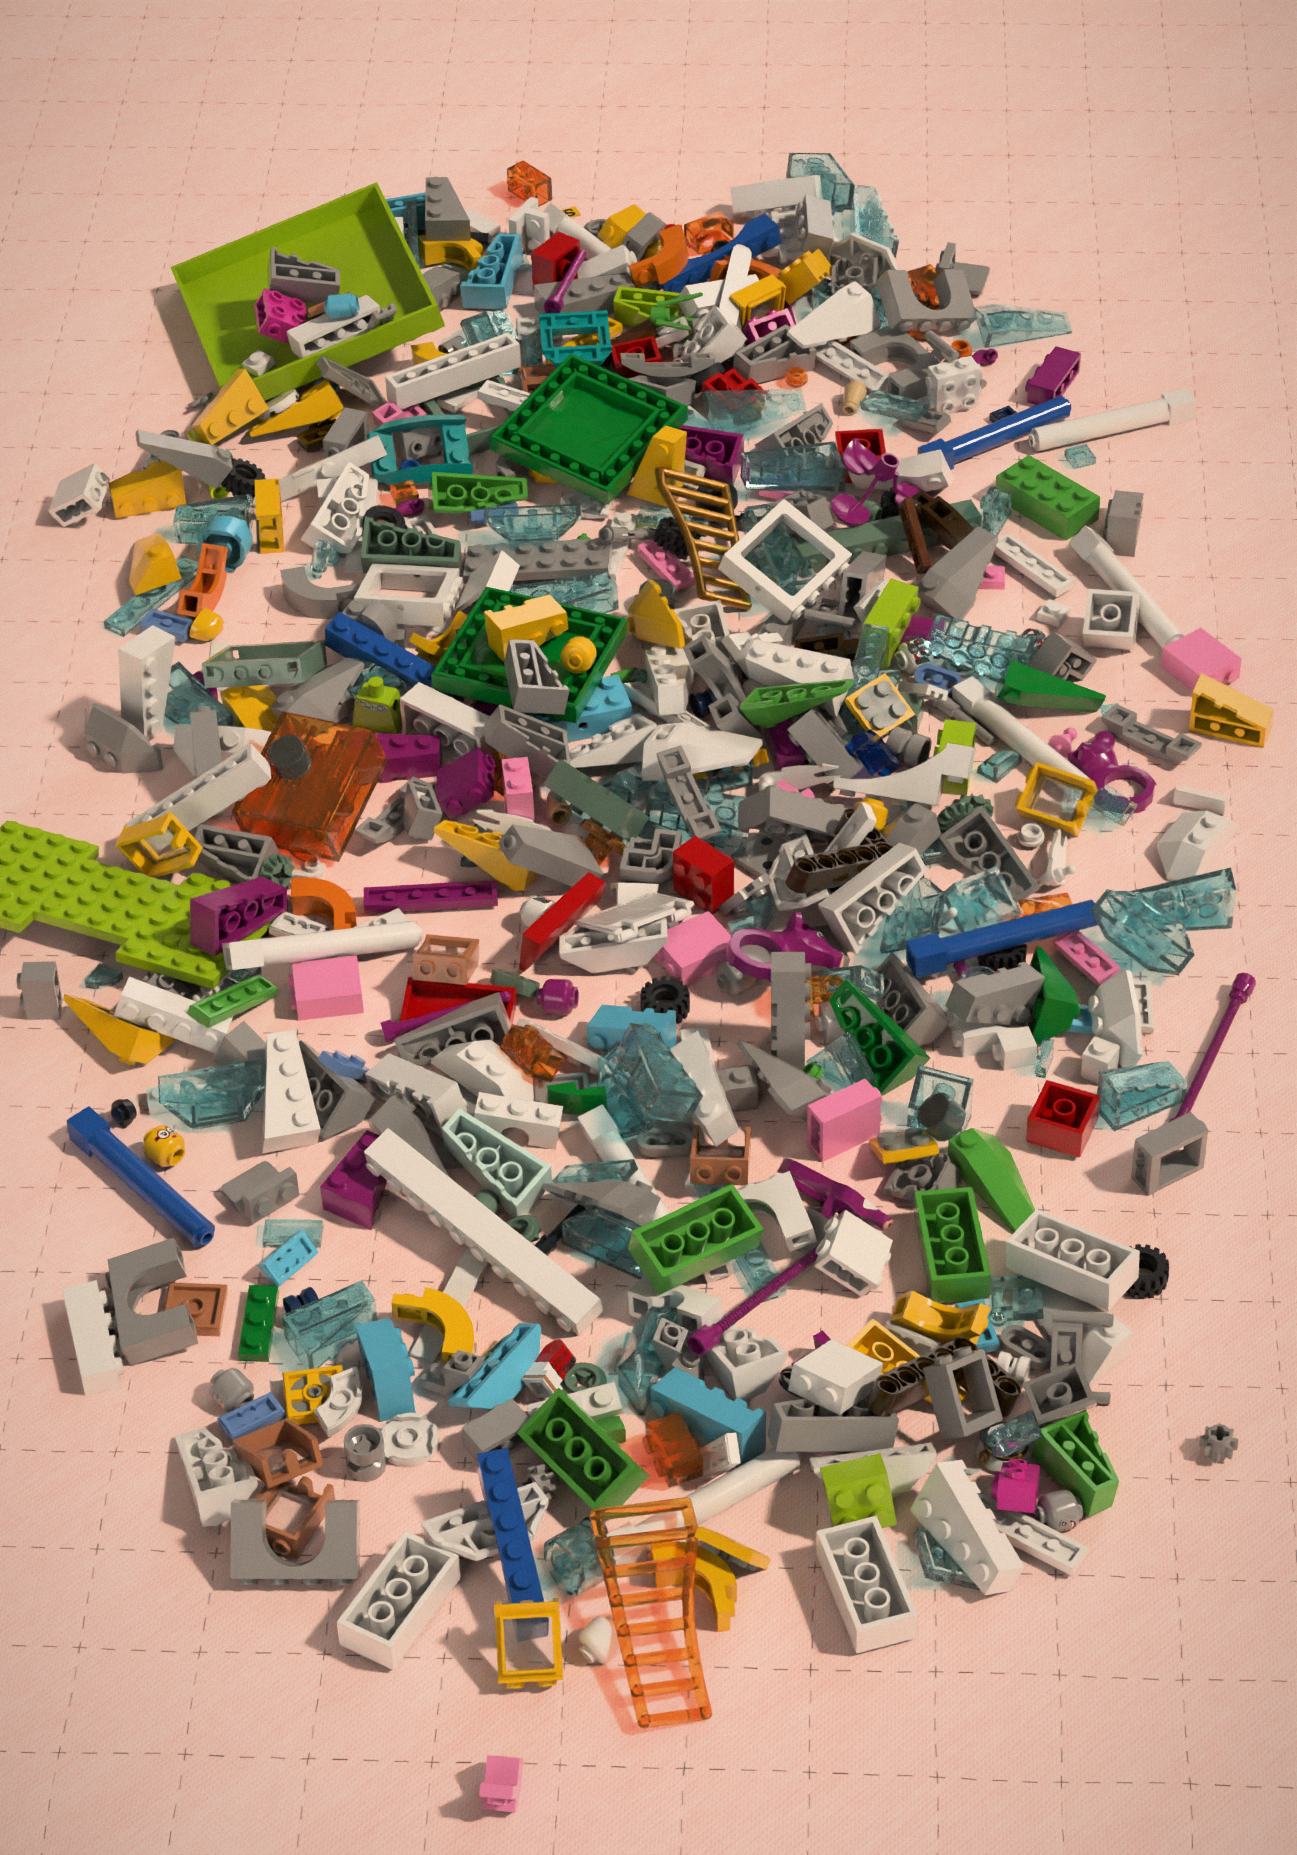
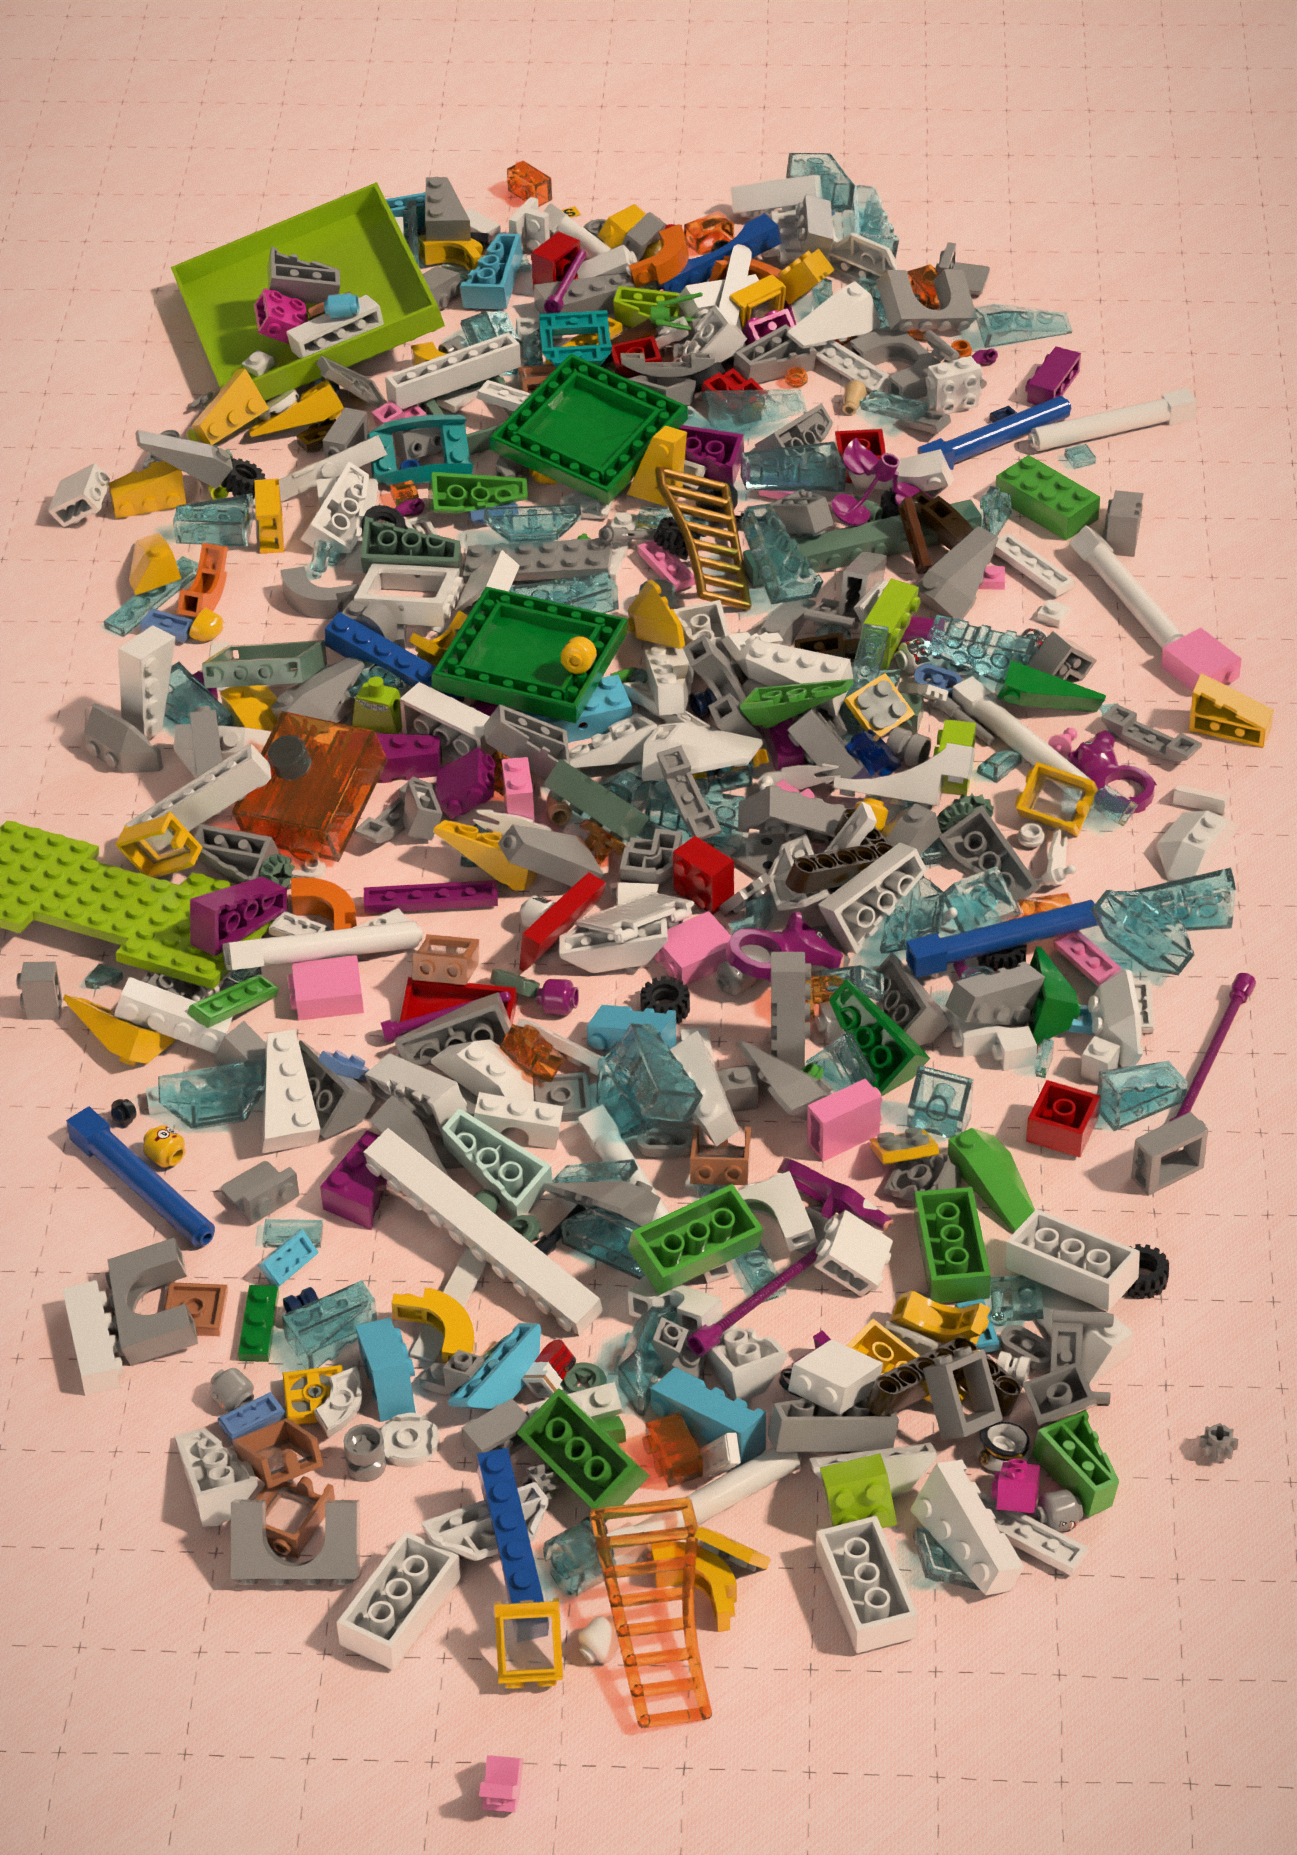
medium azure brick [198,516,253,572] -> none
light grey tile [367,303,397,331] -> none
yellow wedge [484,594,568,662] -> none
light grey wedge [504,639,570,715] -> none
green slope [547,1082,607,1114] -> none
white piece [718,499,852,625] -> none
light grey slope [831,257,878,295] -> none
clear light blue piece [917,1092,966,1142] -> none
clear light blue piece [986,1411,1043,1457] -> none
white brick [1083,589,1140,650] -> none

